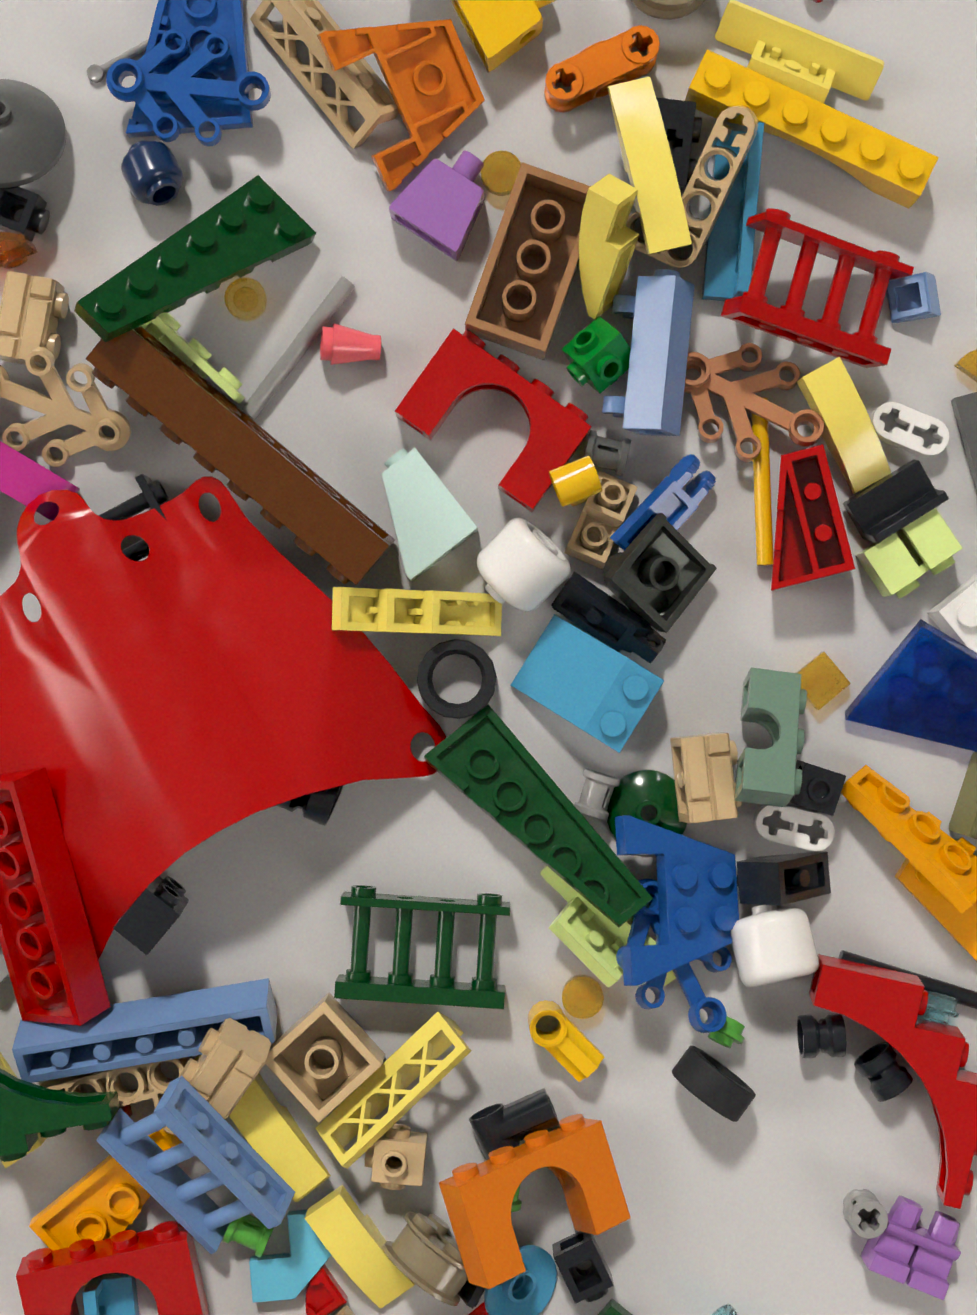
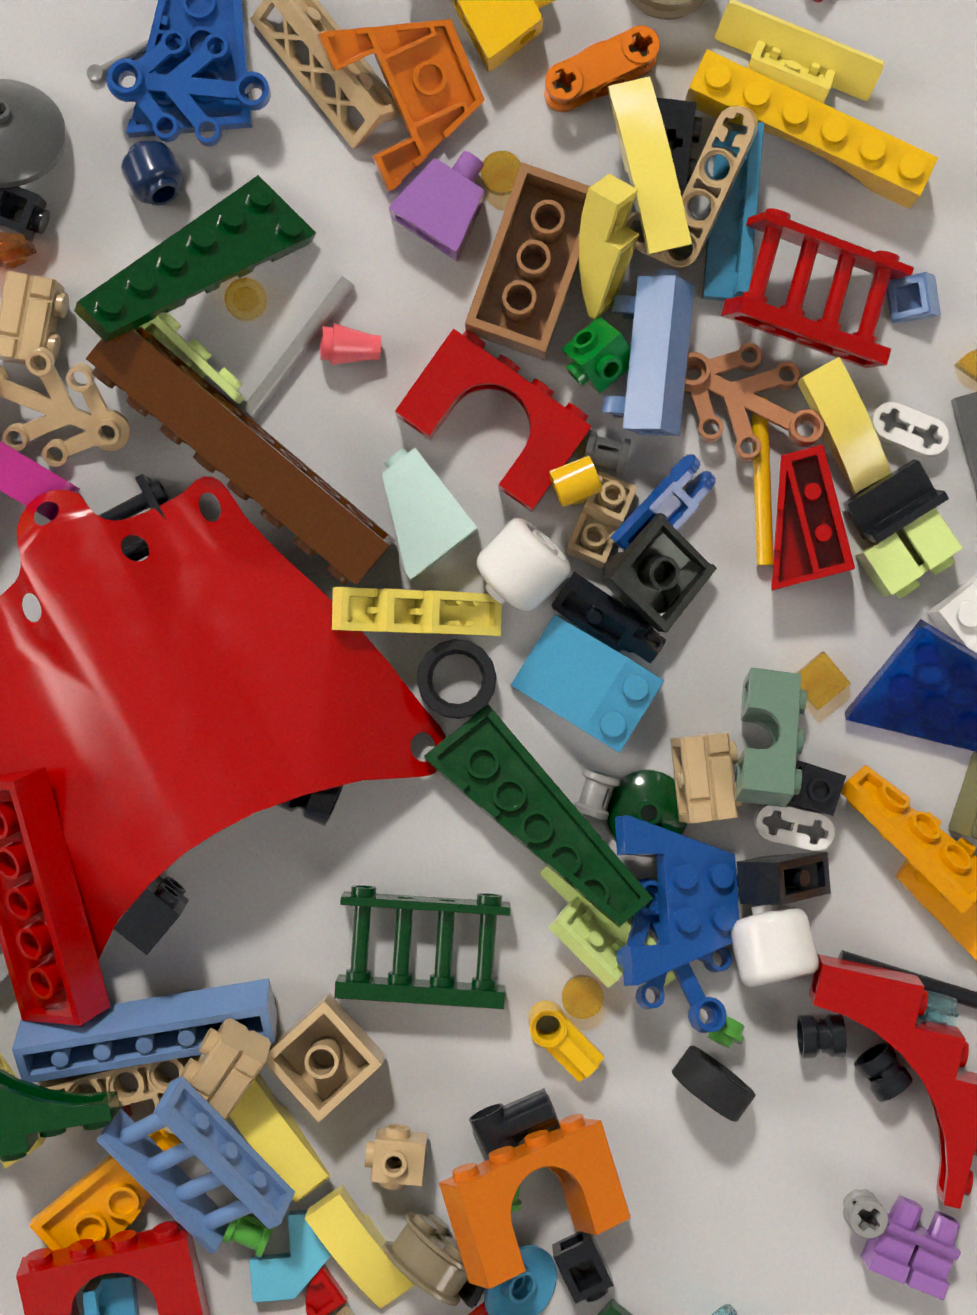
light yellow fence [315,1012,471,1169] -> none

